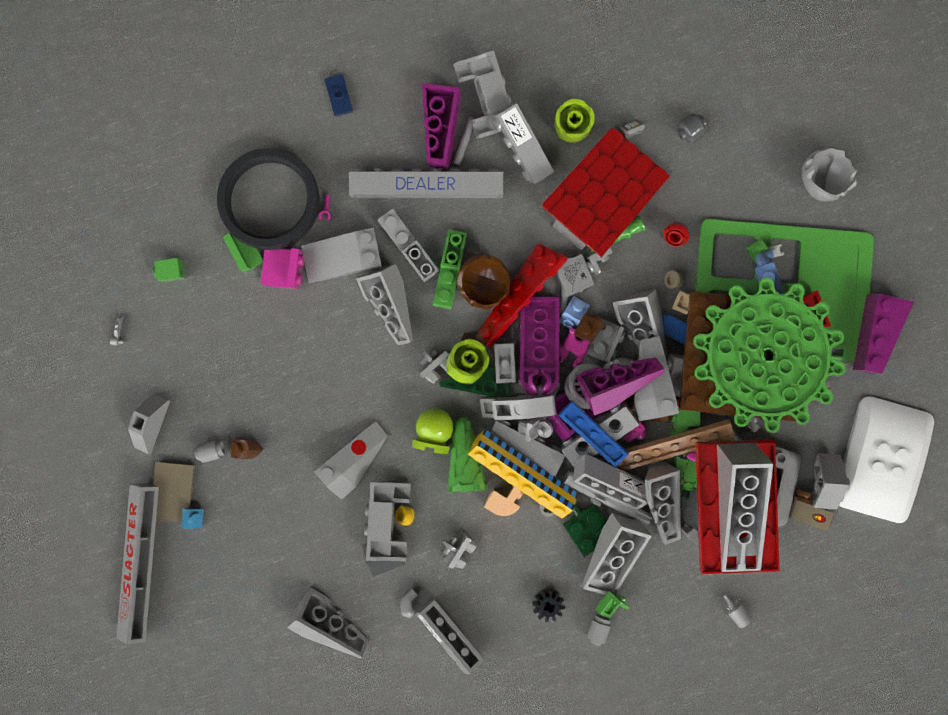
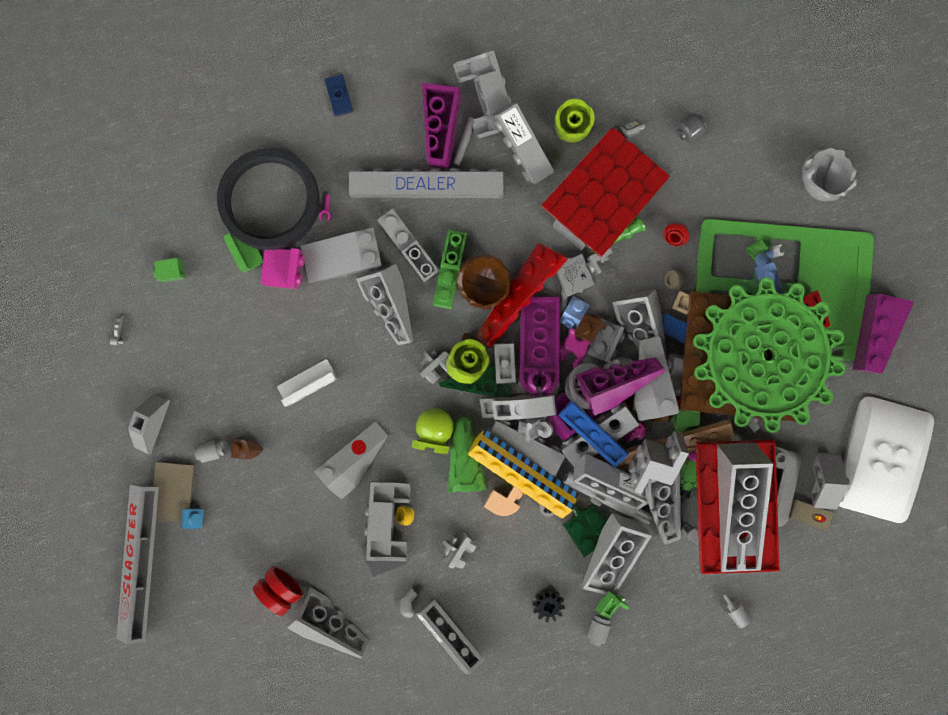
reddish brown bush [793,489,813,504] -> none
none -> red wheel [253,566,303,616]
none -> white panel [277,359,338,407]
none -> light grey bracket [628,430,689,494]

